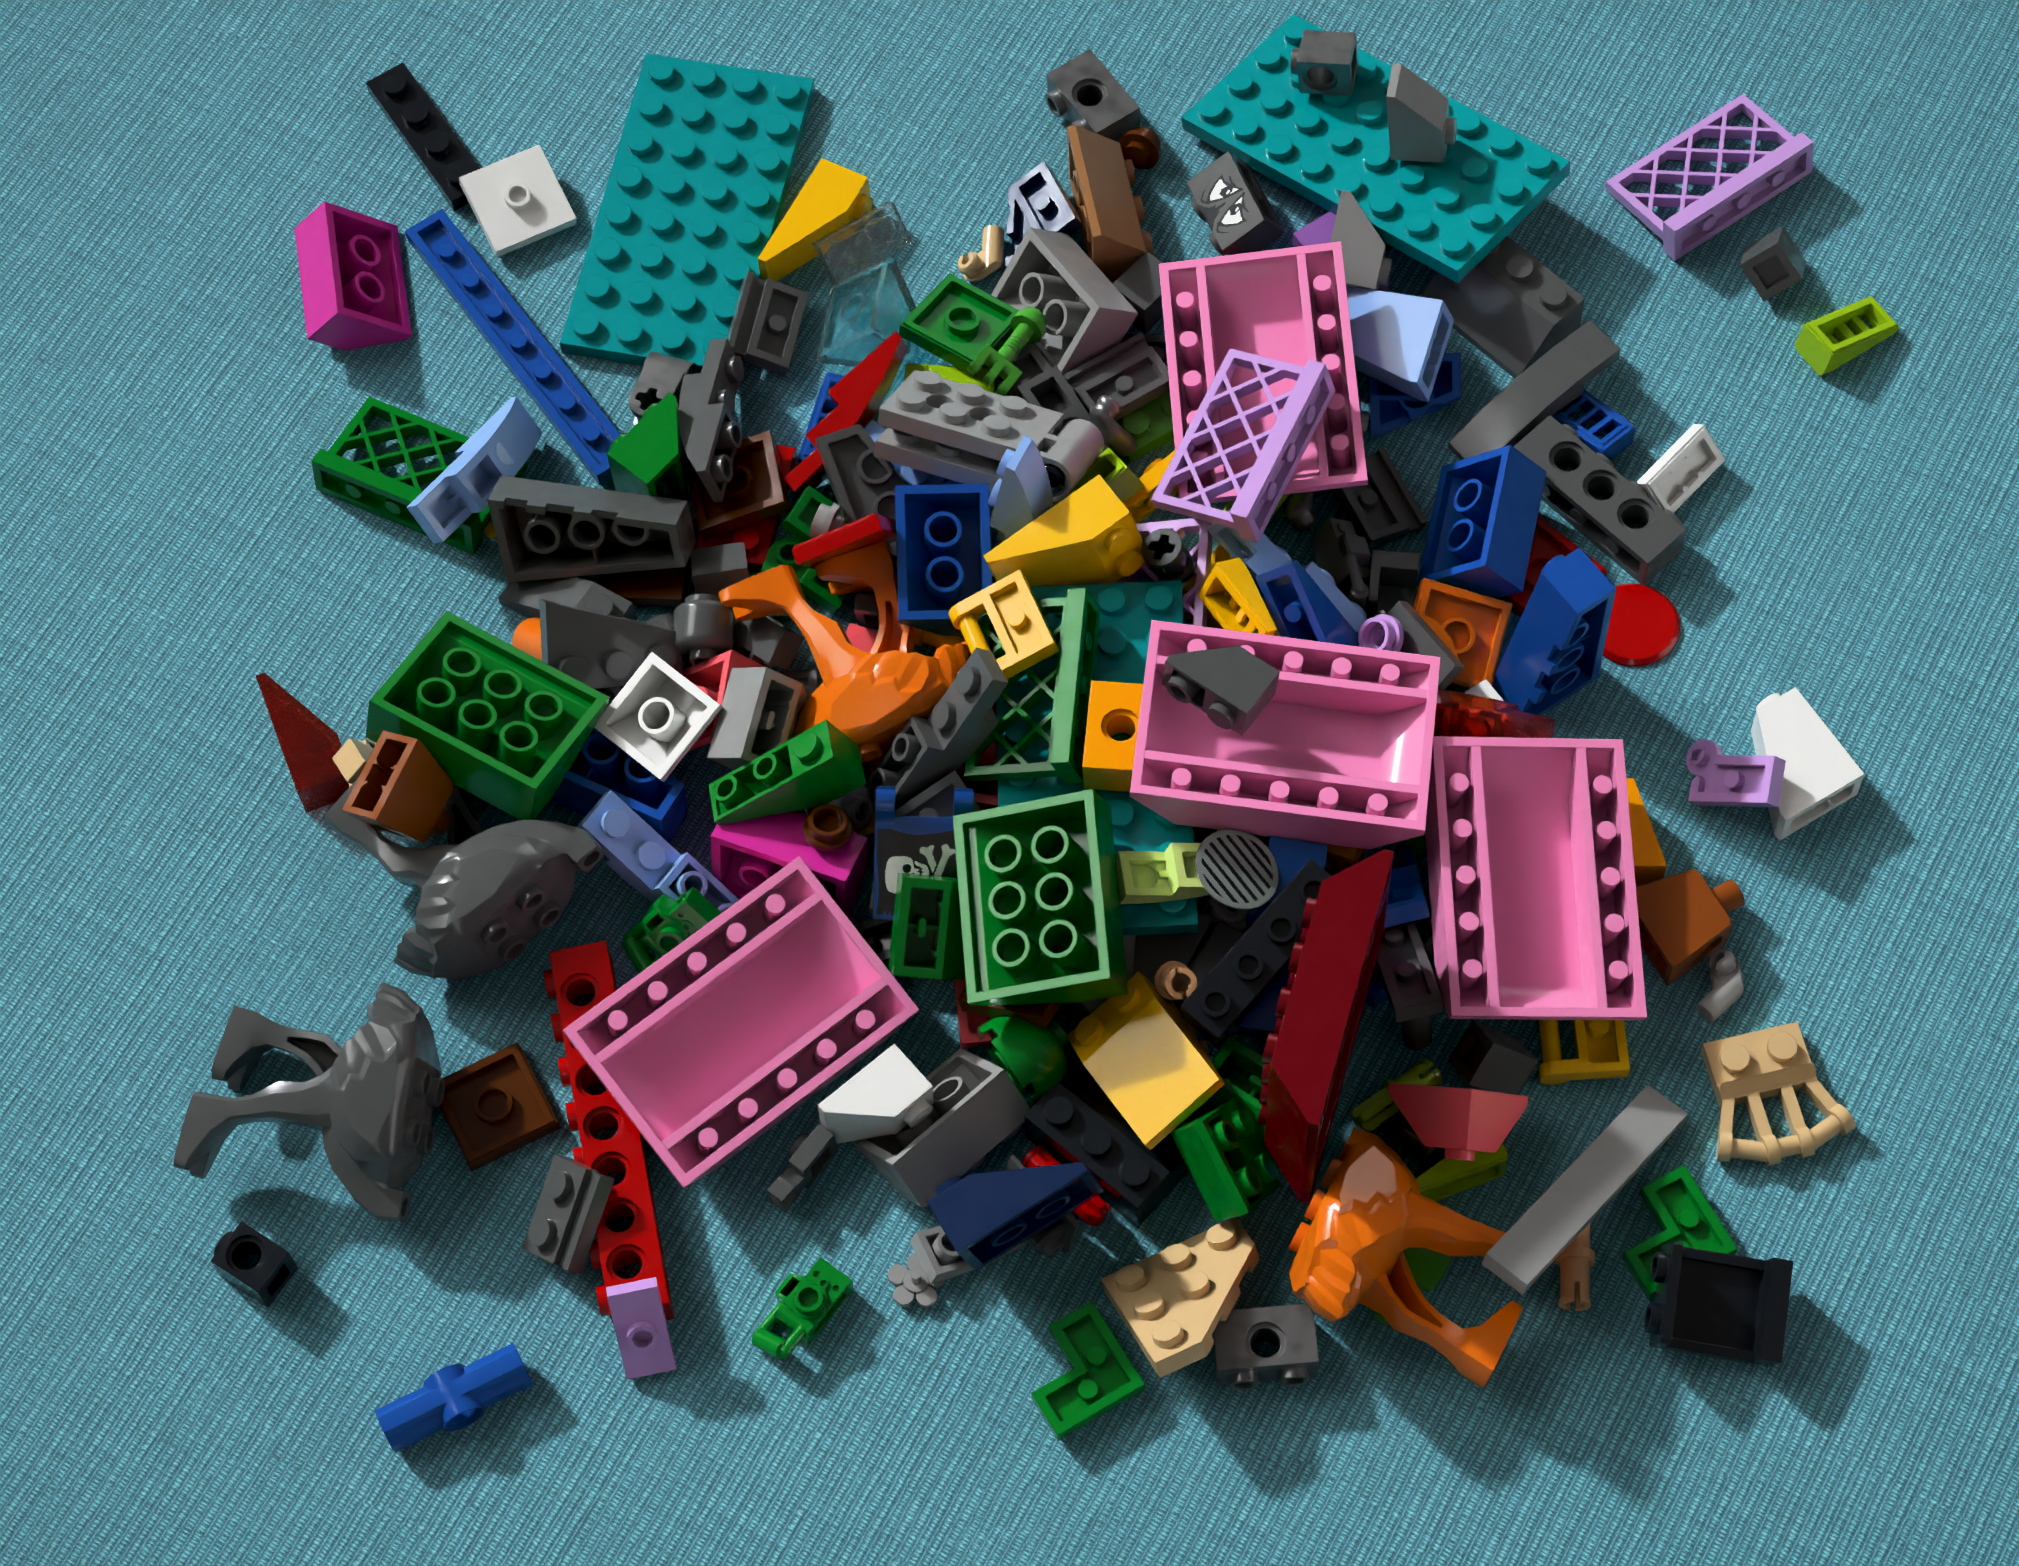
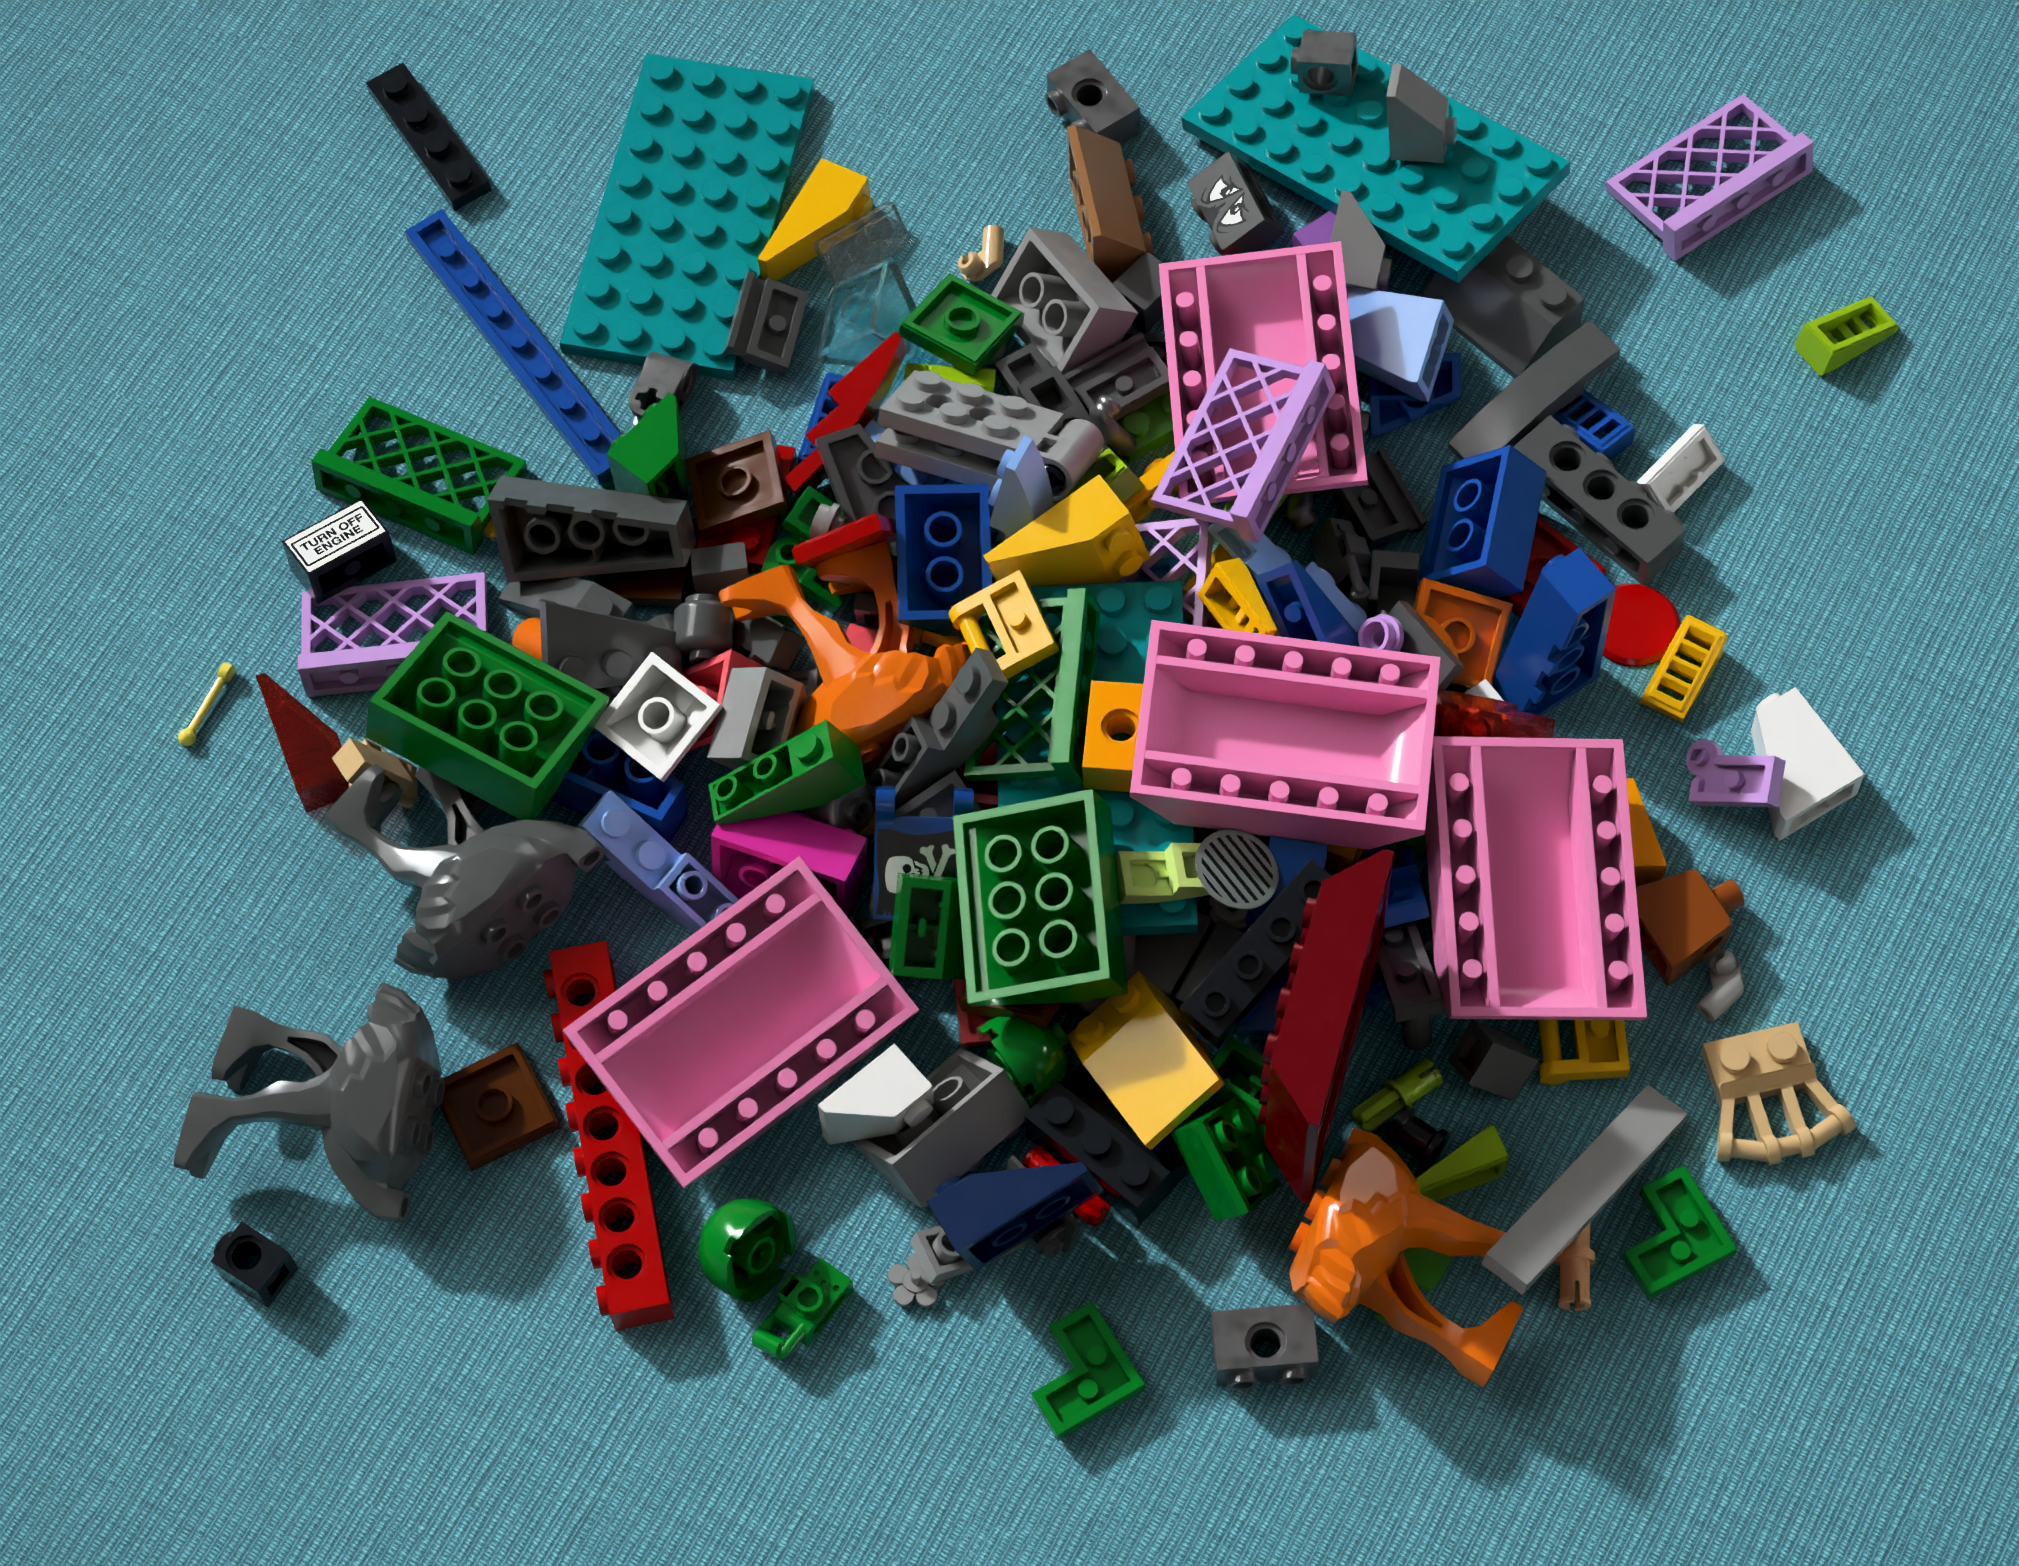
dark pink slope [294,201,412,351] -> none
dark orange torso [341,730,453,843] -> none
blue piece [375,1343,533,1453] -> none
light blue slope [406,397,542,544] -> none
white plate [459,145,577,258] -> none
dark grey plate [522,1154,615,1274] -> none
lavender plate [606,1277,676,1380] -> none
green piece [622,887,721,973] -> none
dark grey slope [679,338,744,502] -> none
dark grey plate [767,1124,838,1212] -> none
reddish brown plate [803,804,852,851] -> none
bright green hinge [967,307,1047,396] -> none
wing [1005,161,1084,267] -> none
tan plate [1101,1217,1259,1378] -> none
reddish brown plate [1119,127,1161,169] -> none
black bush [1141,528,1196,584] -> none
light nougat axle [1152,961,1197,1000] -> none
dark grey slope [1162,646,1280,736] -> none
coral slope [1388,1083,1528,1161] -> none
black panel [1644,1241,1793,1366] -> none
dark grey panel [1740,226,1806,301] -> none
none -> light yellow hinge [178,662,235,747]
none -> brick [282,499,397,604]
none -> lavender fence [298,572,488,697]
none -> green cylinder [698,1199,796,1302]
none -> yellow slope [1640,615,1728,723]

